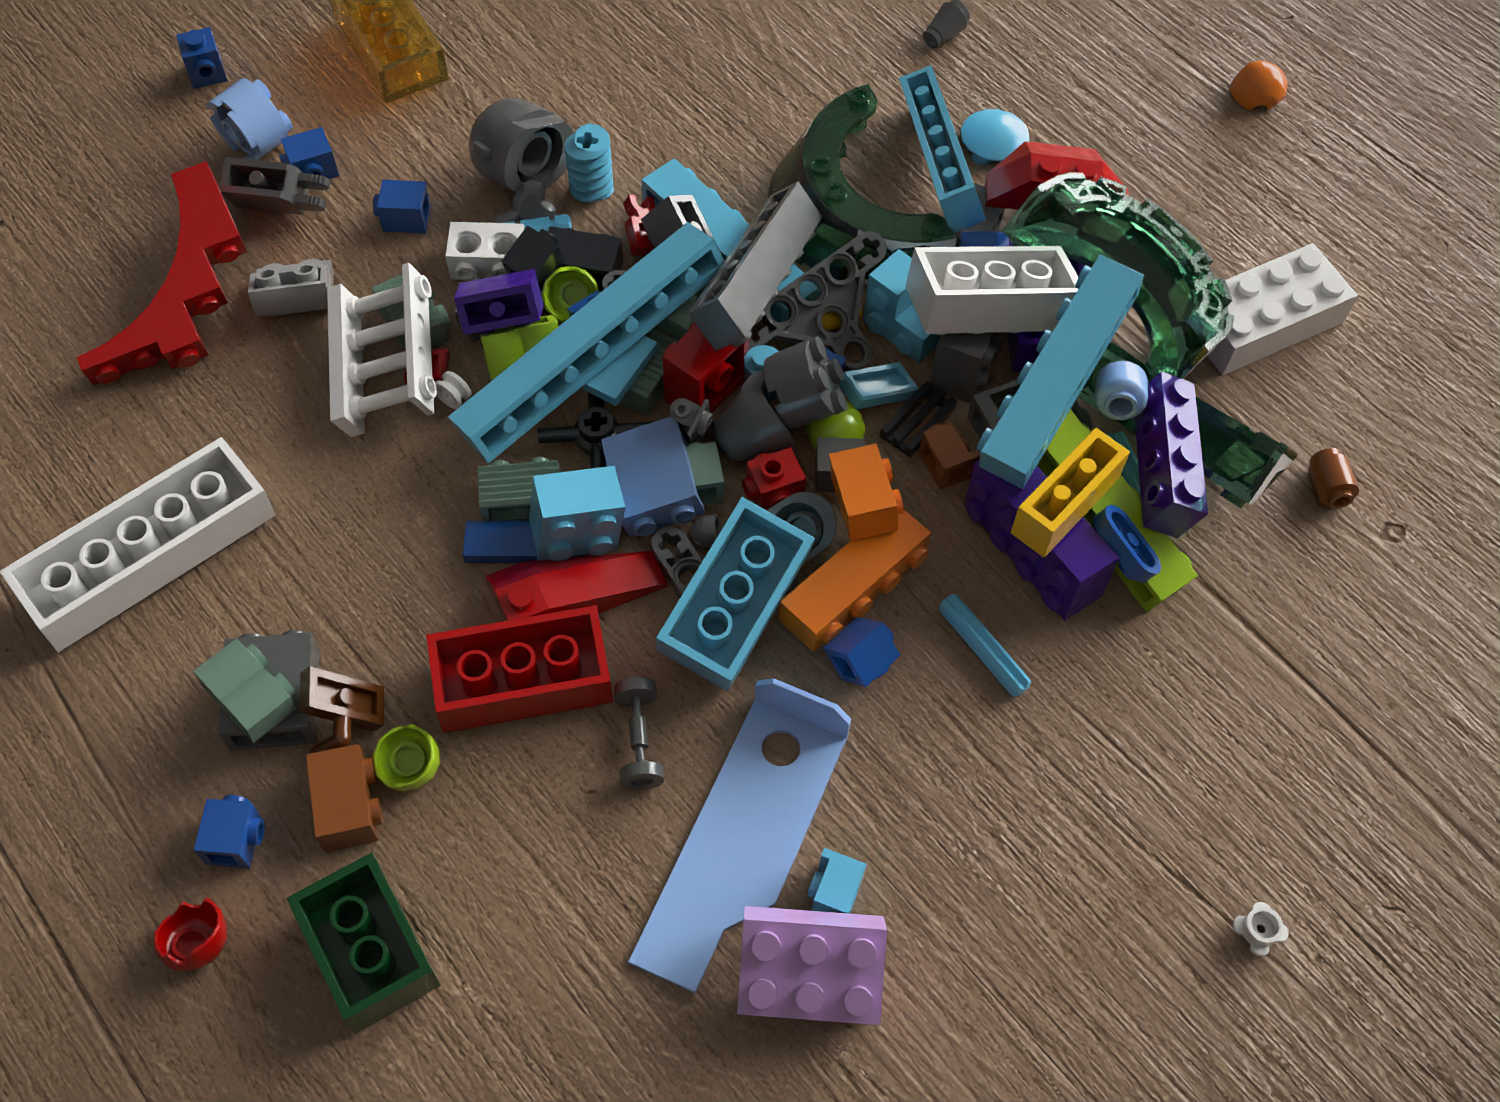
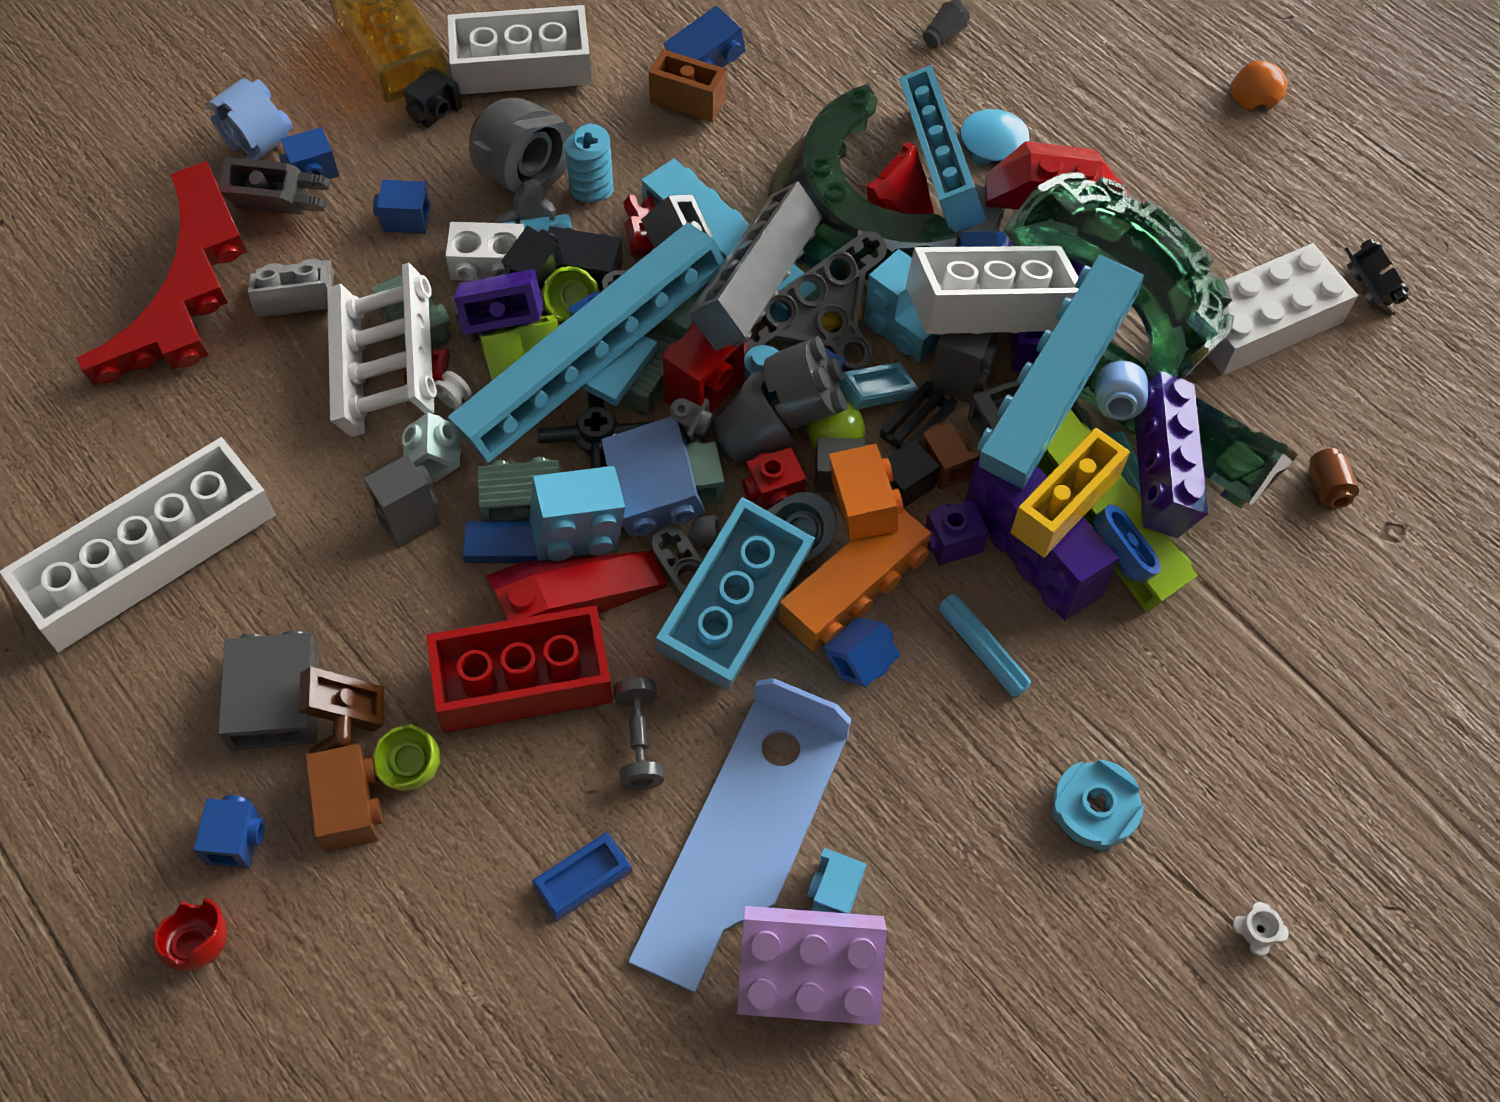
blue brick [176,27,228,89] -> none
sand green brick [193,638,297,743] -> none
dark green brick [286,852,441,1034] -> none
none -> dark grey brick [363,455,440,548]
none -> light aqua brick [402,412,462,482]
none -> black brick [403,67,462,128]
none -> white brick [447,5,592,95]
none -> blue tile [532,831,633,922]
none -> dark orange brick [648,49,726,123]
none -> blue brick [664,5,746,68]
none -> red slope [866,142,936,243]
none -> black brick [887,439,940,508]
none -> dark purple brick [925,499,989,566]
none -> medium azure plate [1052,760,1144,851]
none -> black hinge [1344,239,1409,315]

